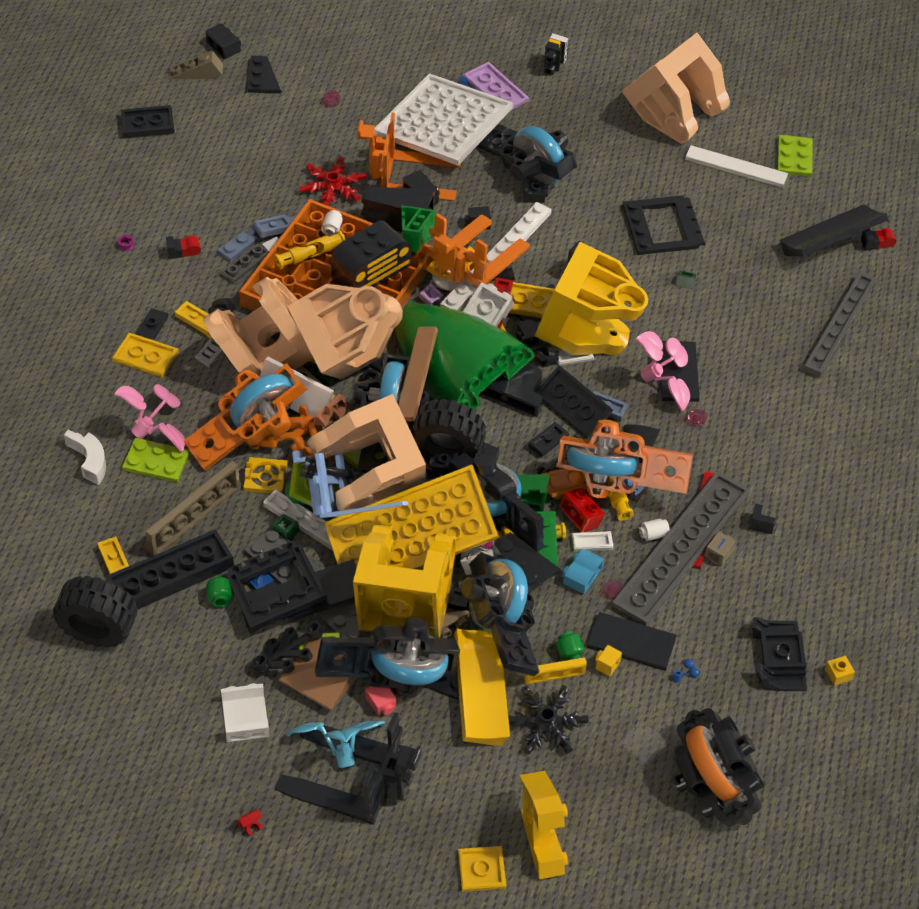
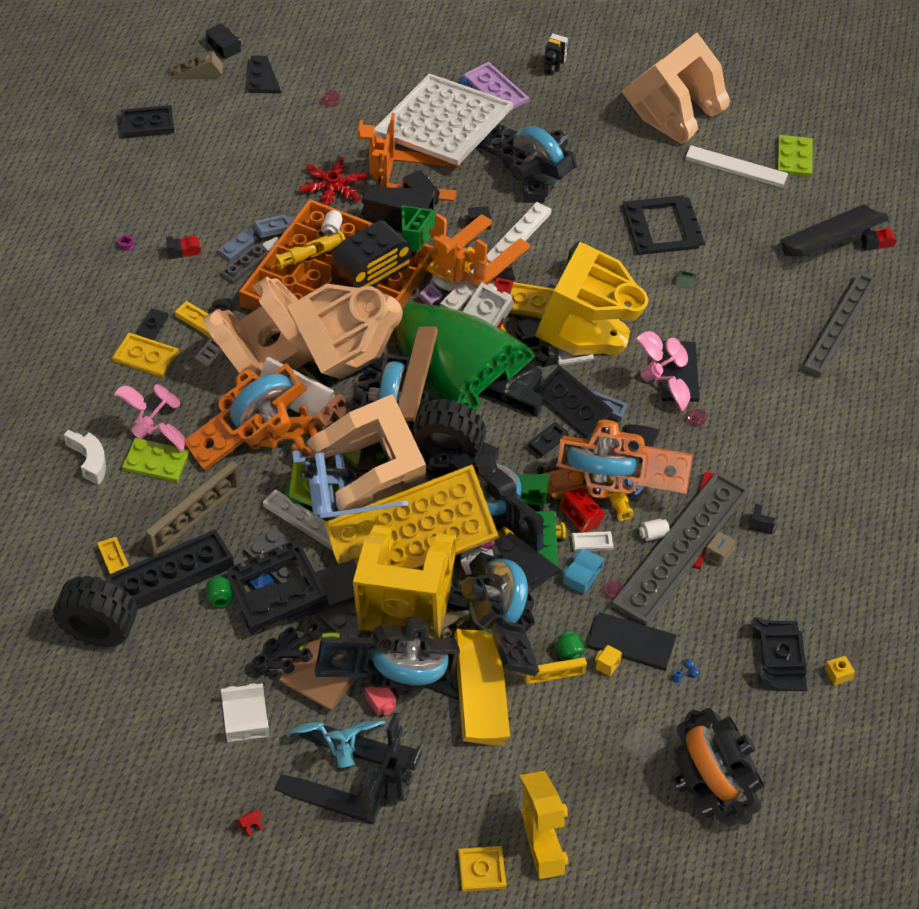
yellow piece [244,457,288,494] -> none
dark green slope [271,514,300,541] -> none
black piece [508,685,589,754] -> none

